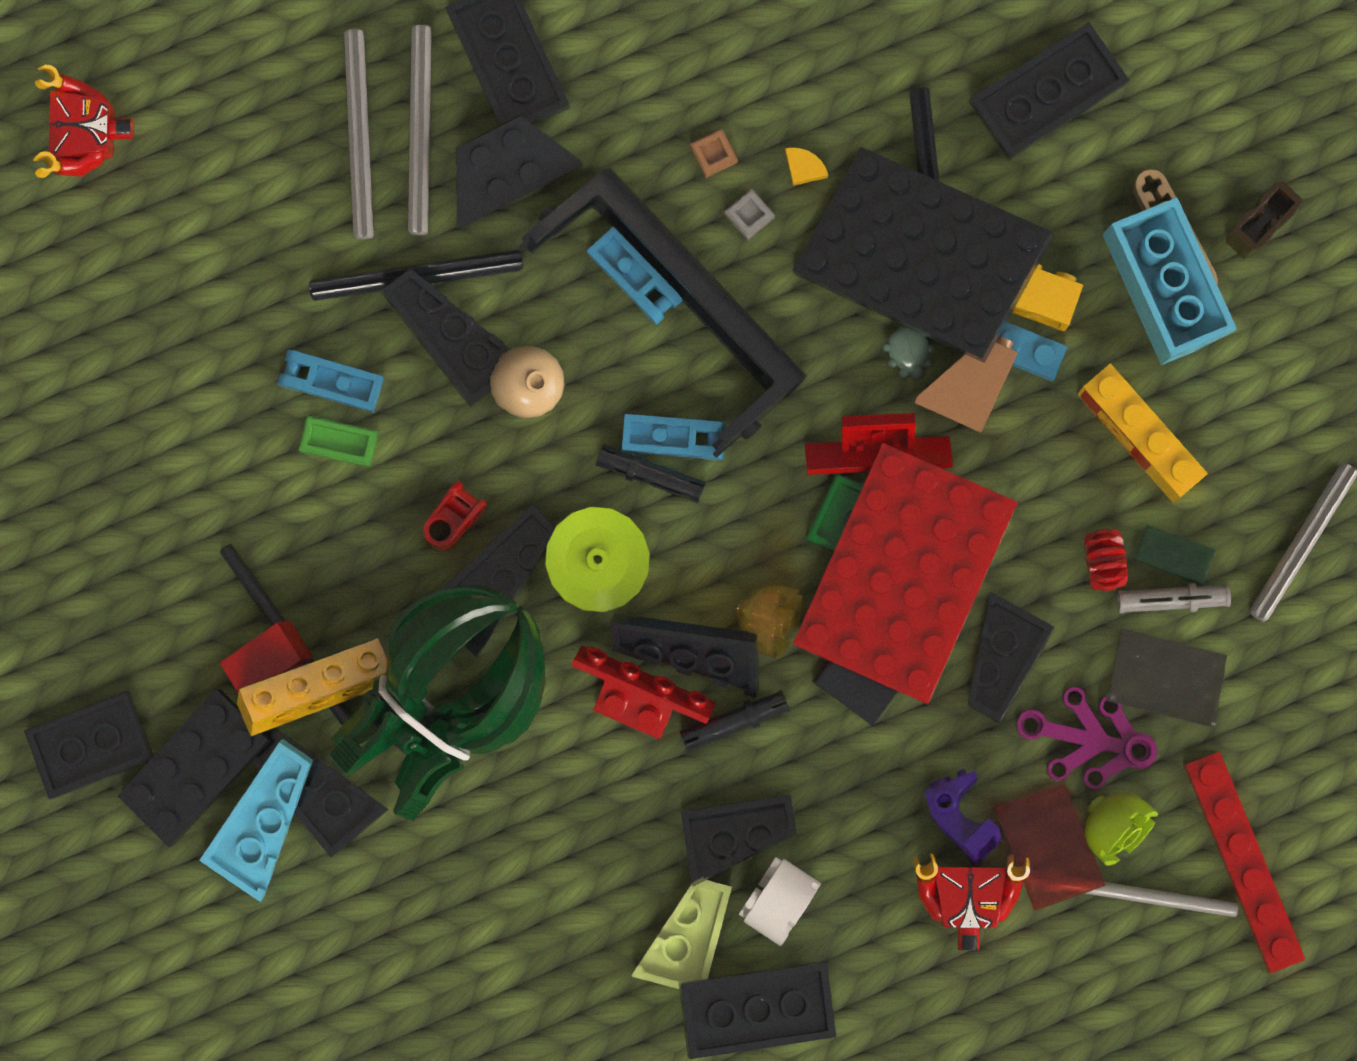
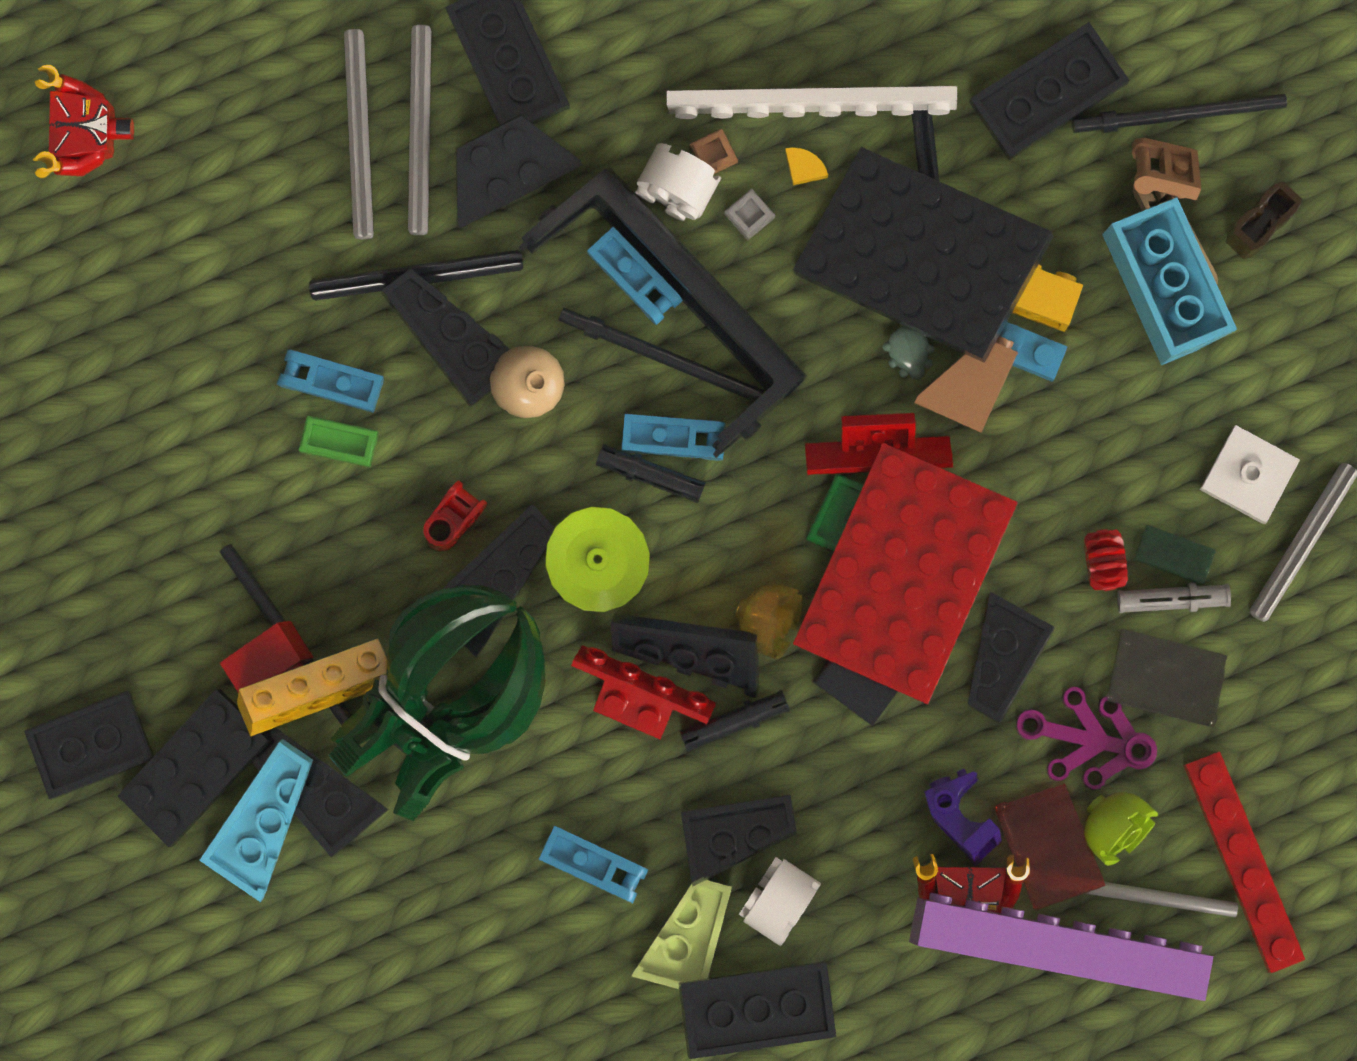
yellow brick [1077,363,1208,503] -> none
none -> dark azure plate [539,826,648,903]
none -> black bar [558,308,764,402]
none -> white brick [635,143,721,221]
none -> white plate [667,86,957,119]
none -> medium lavender brick [909,893,1214,1001]
none -> black bar [1072,94,1287,133]
none -> medium nougat plate [1132,138,1201,200]
none -> white plate [1200,425,1300,524]

